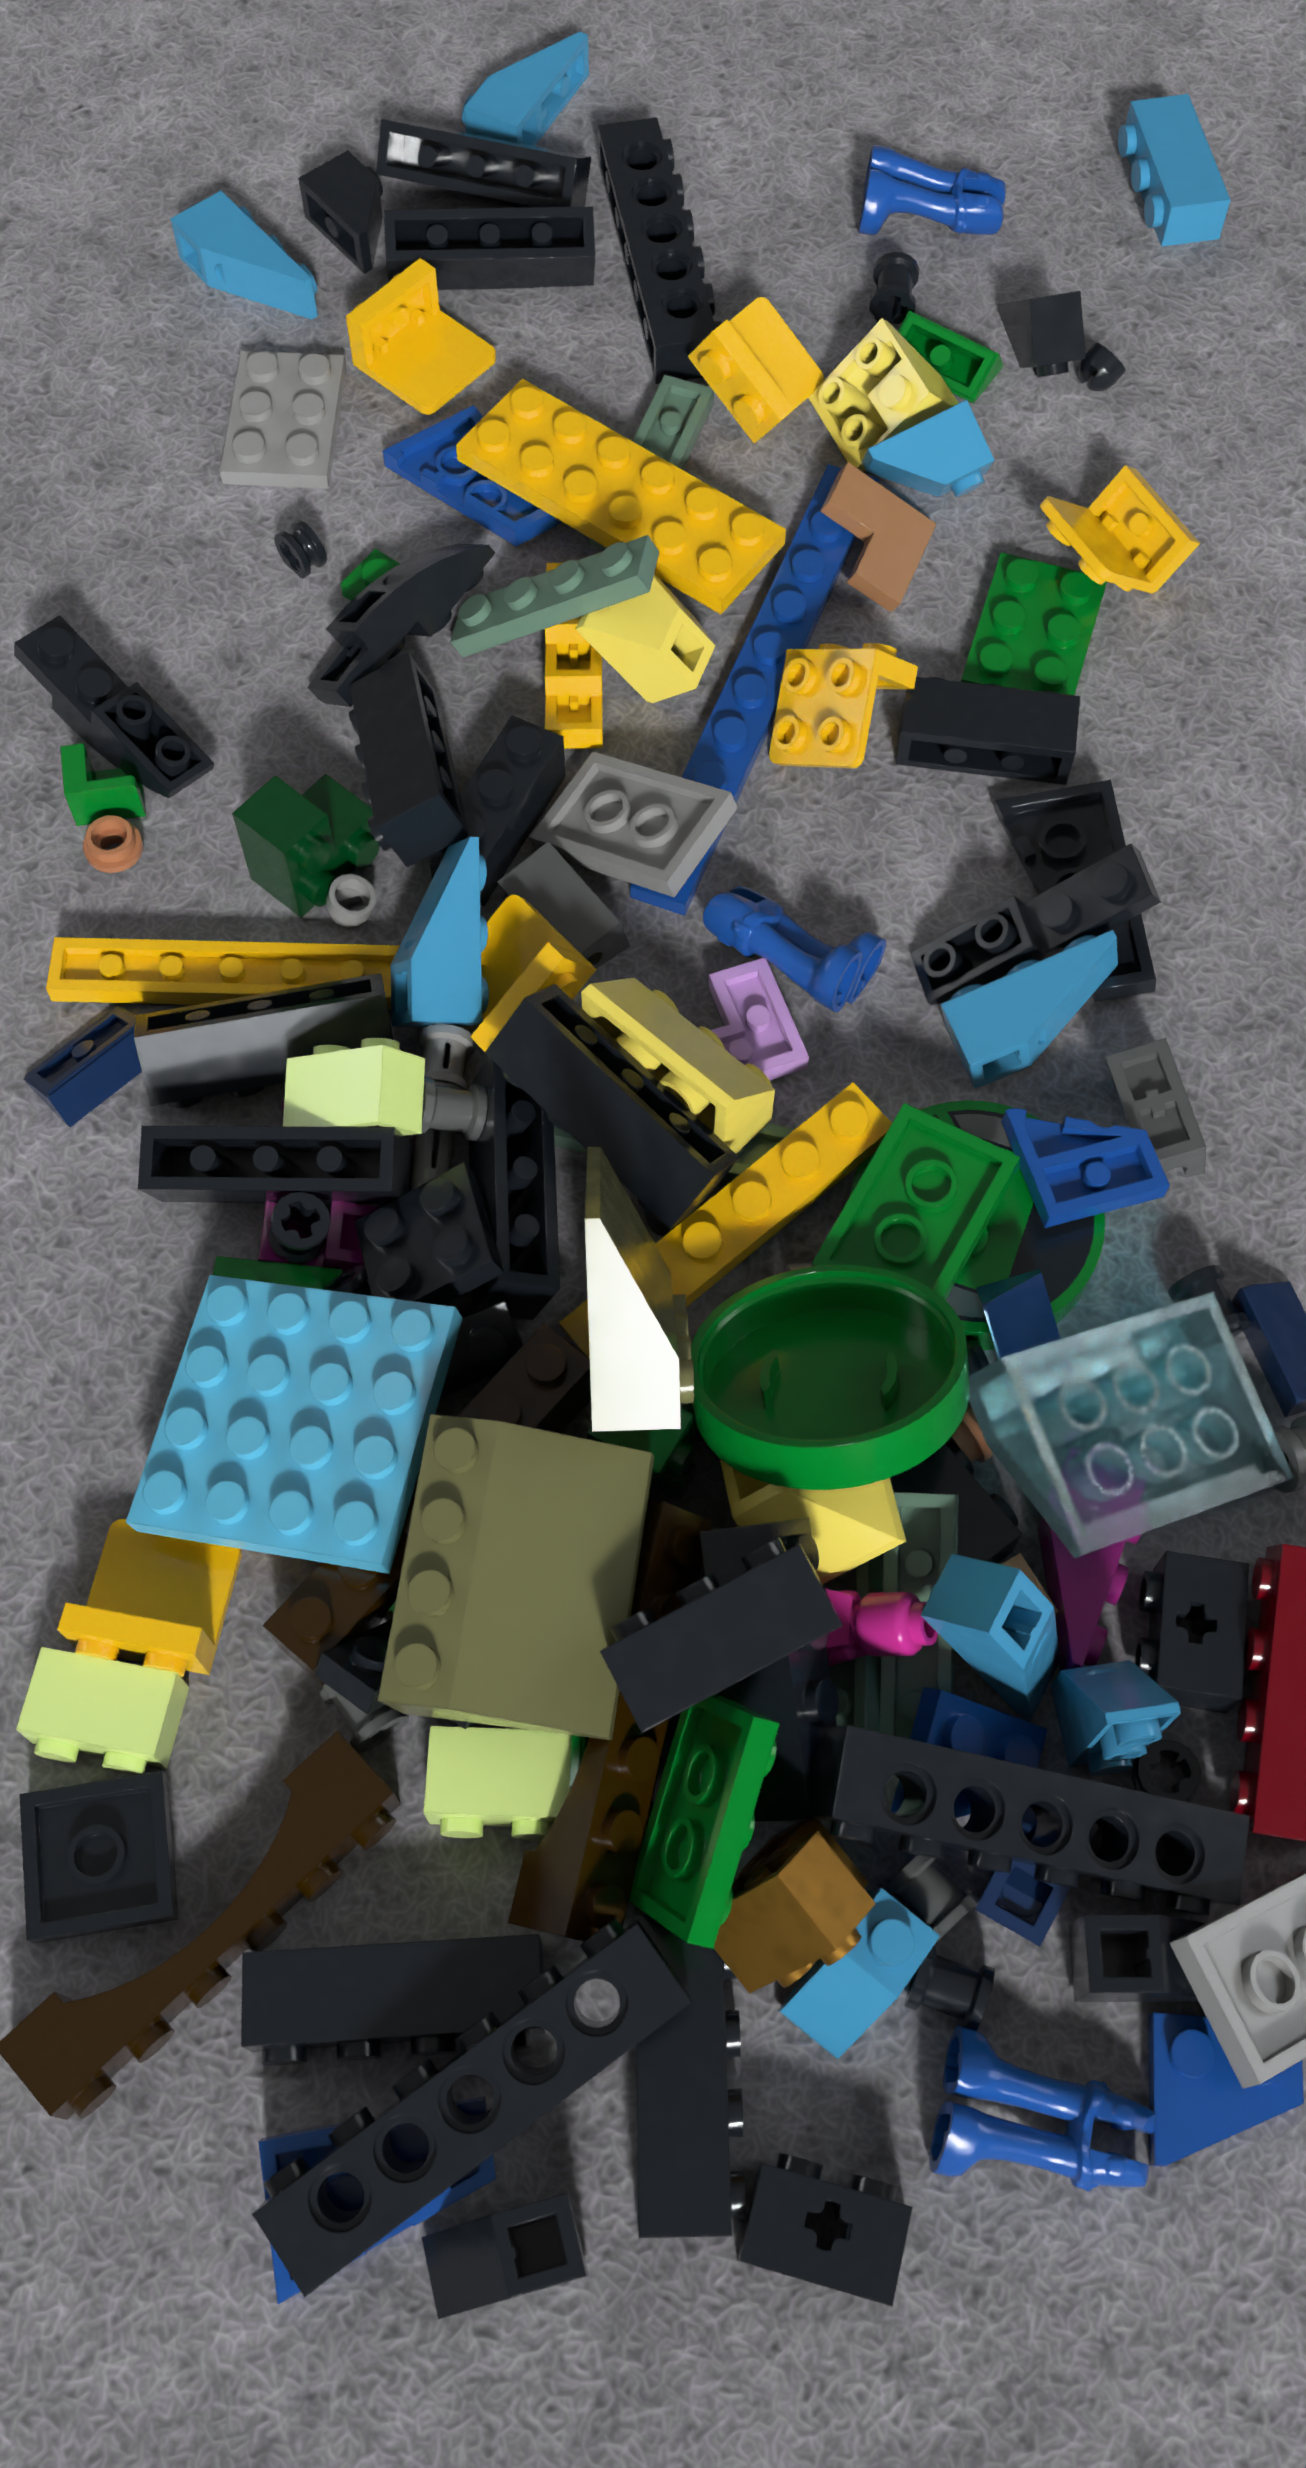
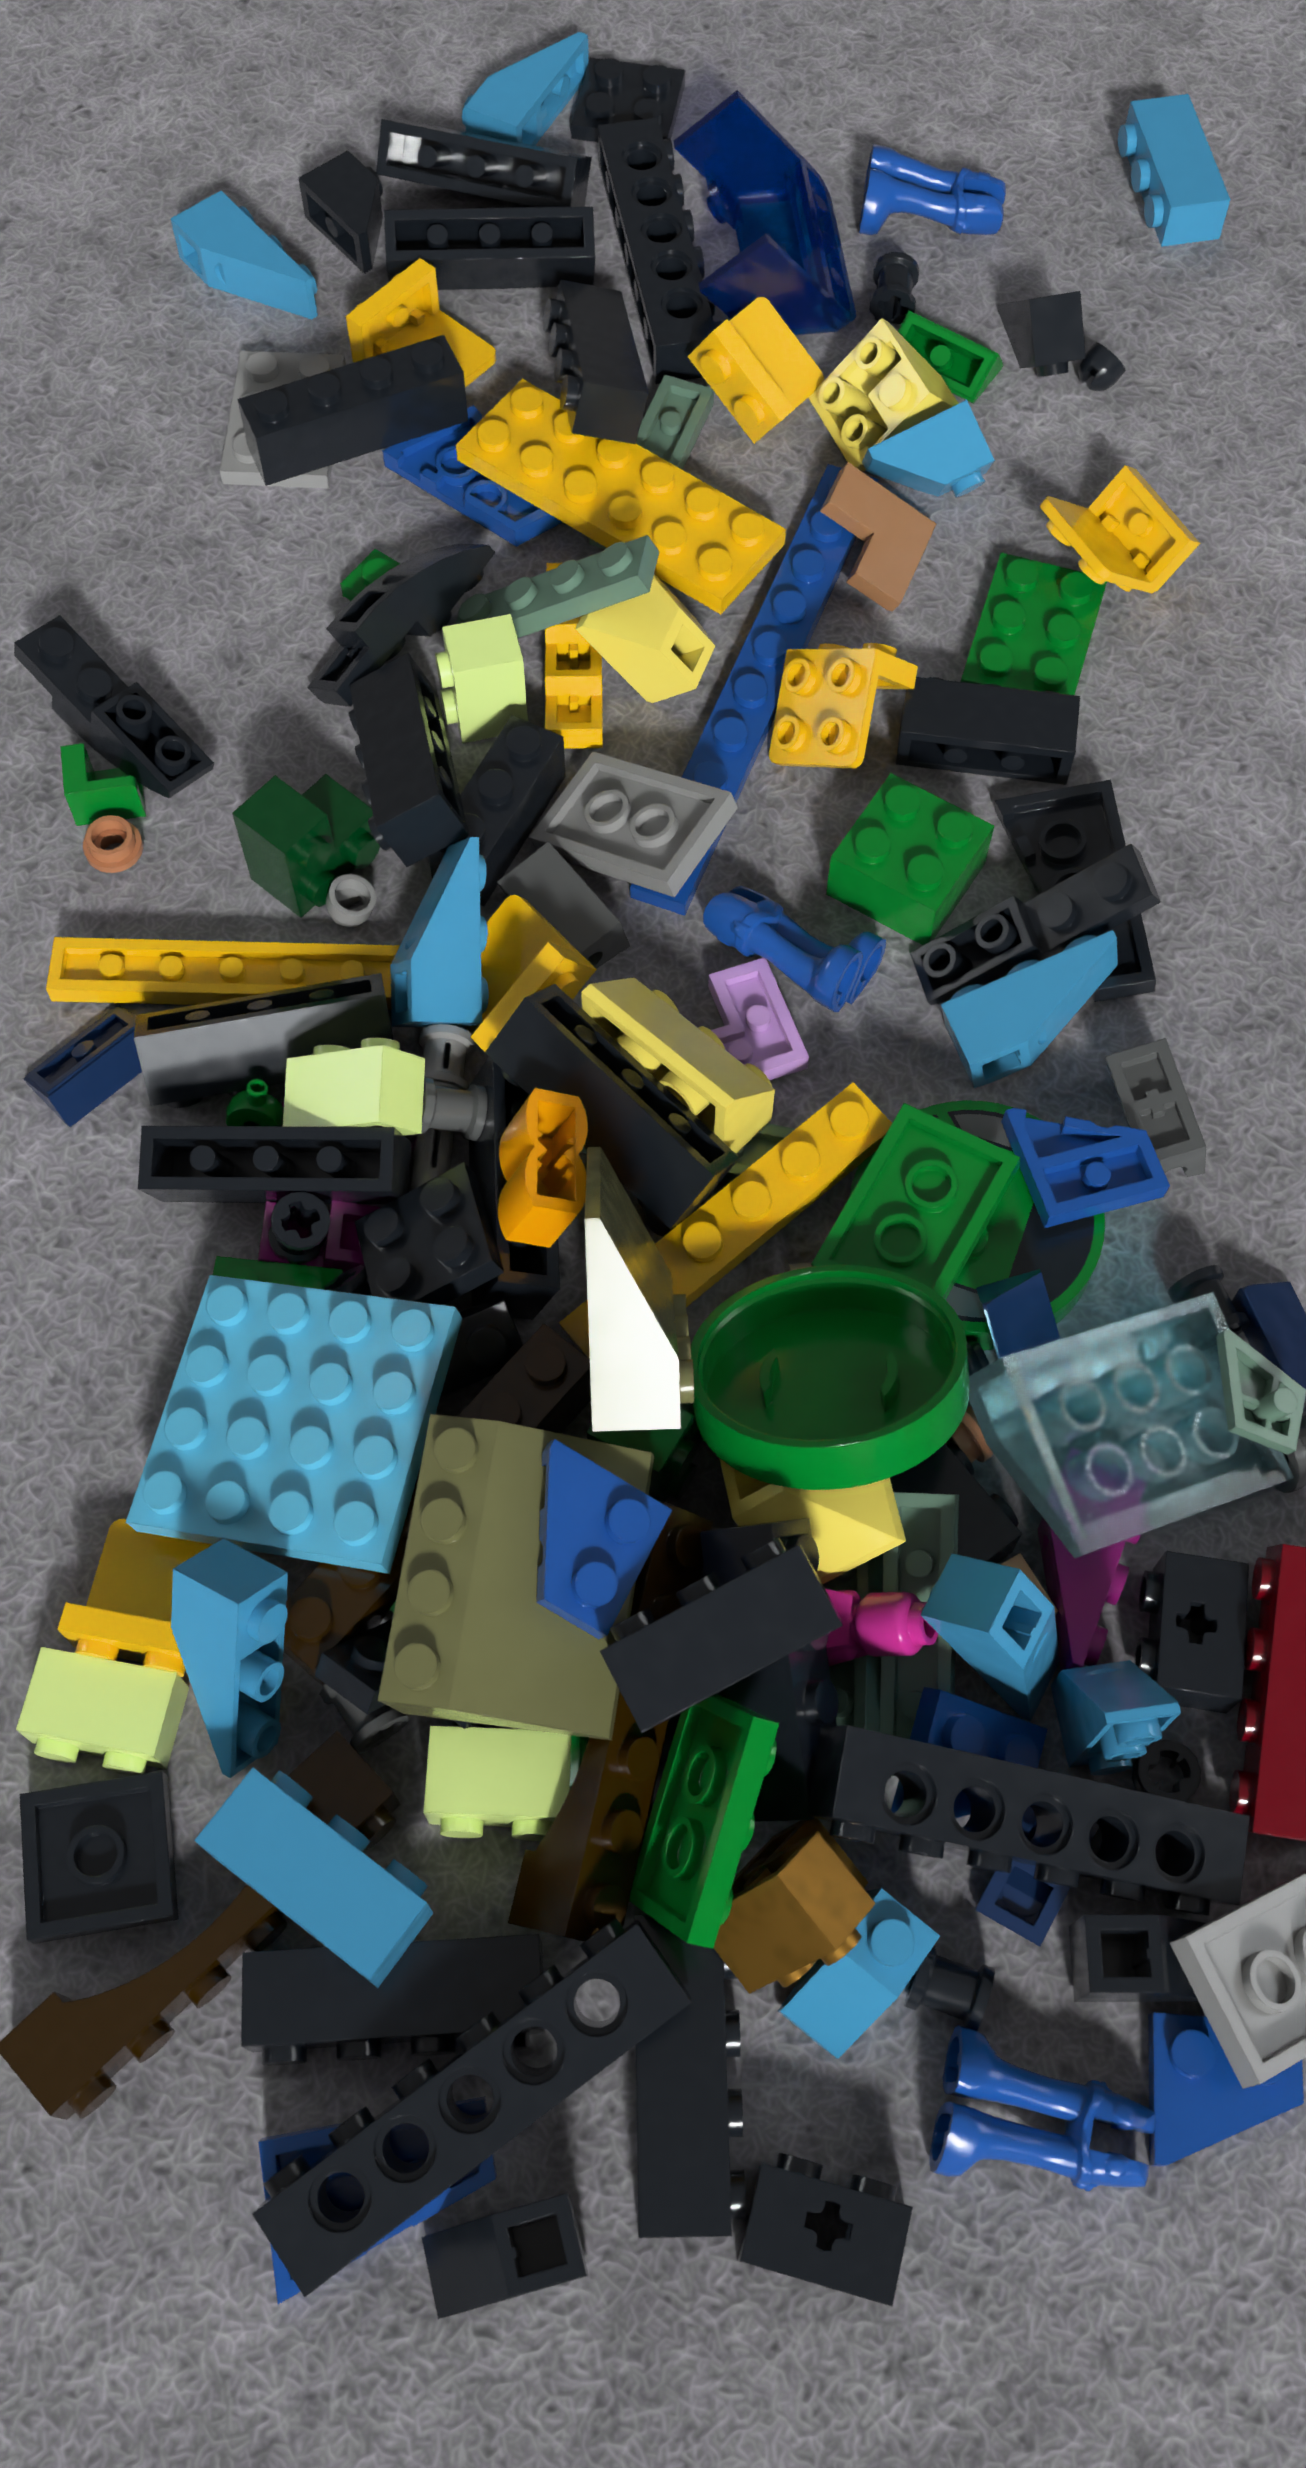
black bush [274,520,327,579] -> none
dark grey bush [884,1855,981,1945] -> none
none -> dark azure slope [171,1538,288,1778]
none -> dark azure brick [194,1767,433,1988]
none -> green piece [226,1079,284,1127]
none -> black brick [237,335,468,486]
none -> yellowish green brick [435,614,528,743]
none -> light orange brick [498,1088,588,1248]
none -> blue wing [536,1439,672,1639]
none -> black brick [543,279,649,444]
none -> black plate [571,57,685,142]
none -> clear blue windscreen [673,90,856,336]
none -> green brick [826,773,994,946]
none -> sand green piece [1216,1329,1306,1455]

